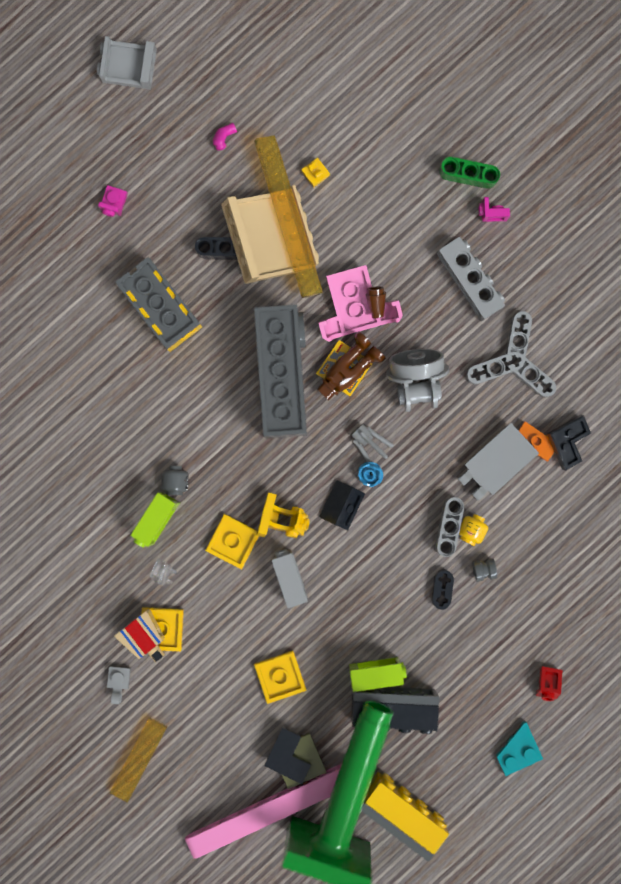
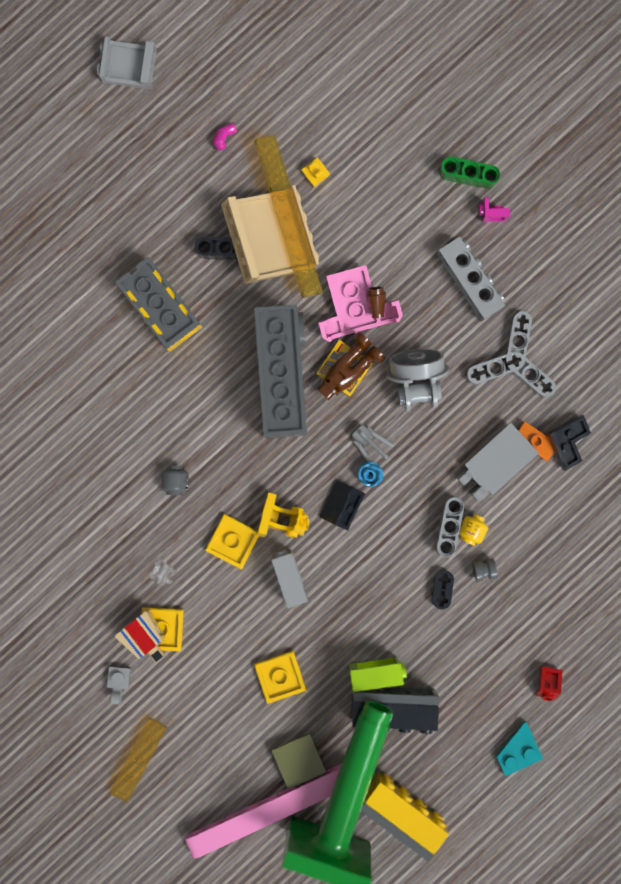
dark pink bracket [98,185,128,217] -> none
lime window [130,492,180,548] -> none
black tile [264,727,311,784] -> none

